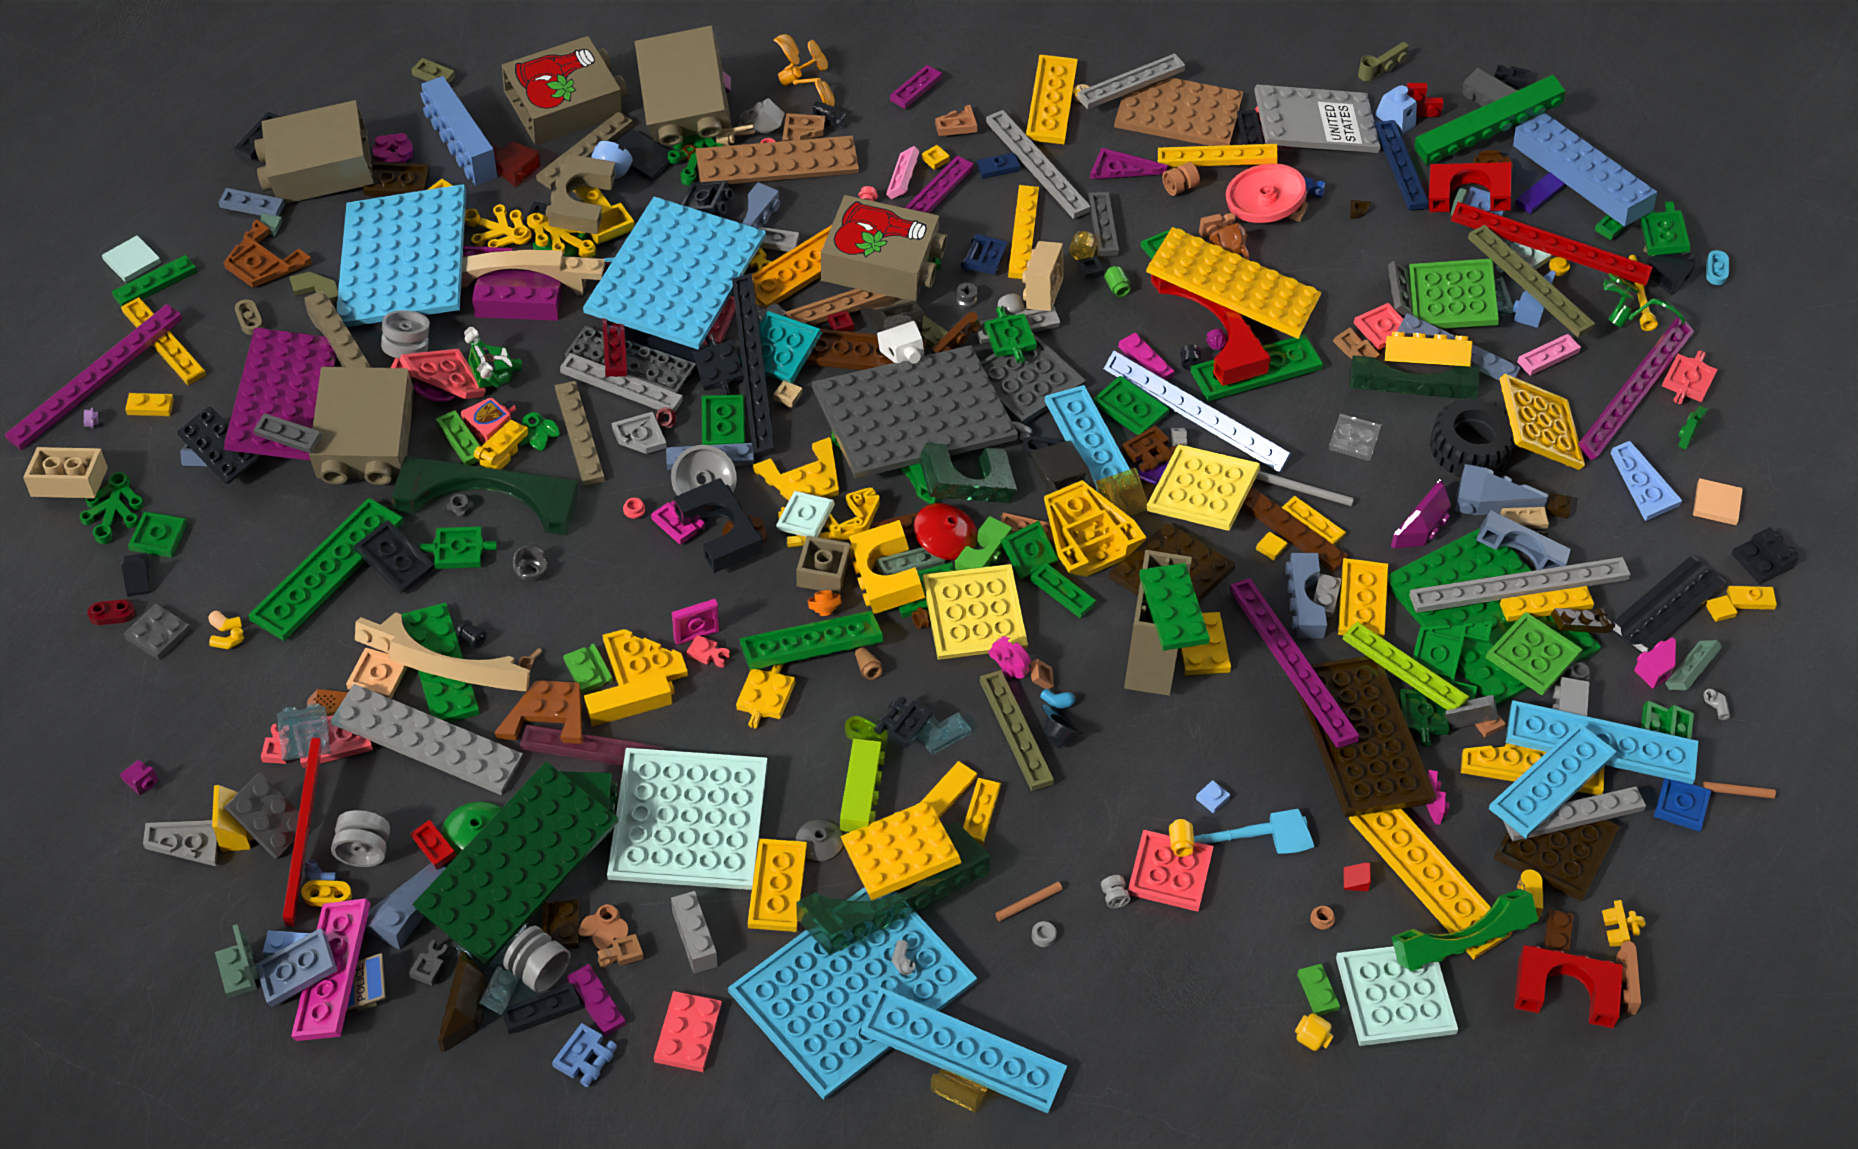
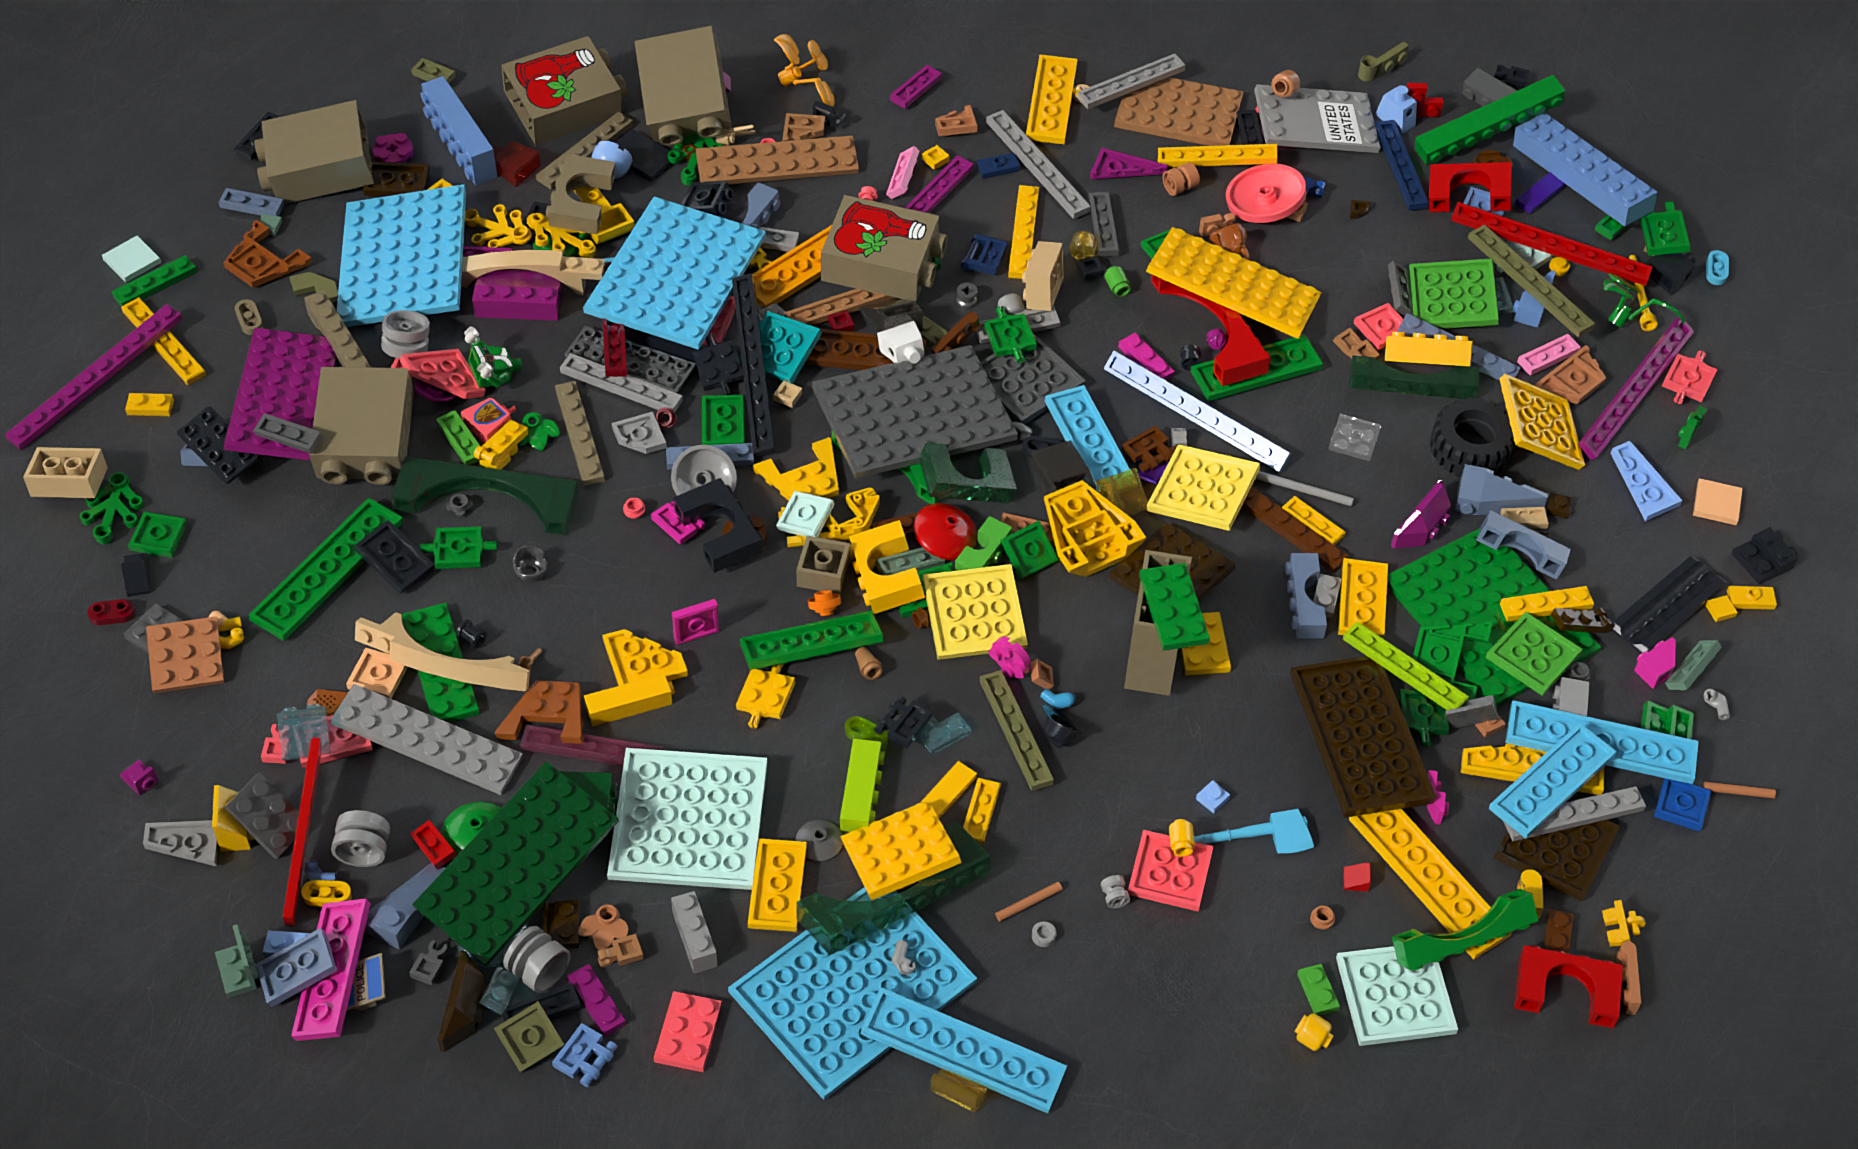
lavender plate [84,408,98,429] -> none
bright green plate [563,644,613,694] -> none
coral plate [687,635,730,667] -> none
light grey slope [738,99,784,134] -> none
green plate [1031,563,1096,619] -> none
green plate [1093,376,1169,435] -> none
magenta plate [1230,578,1359,748] -> none
yellow tile [1256,532,1287,561] -> none
light grey plate [1409,557,1630,613] -> none
sand green tile [1451,188,1467,215] -> none
none -> nougat plate [146,616,224,694]
none -> olive plate [494,1001,564,1072]
none -> nougat head [1271,70,1300,98]
none -> nougat wing [1534,345,1606,404]

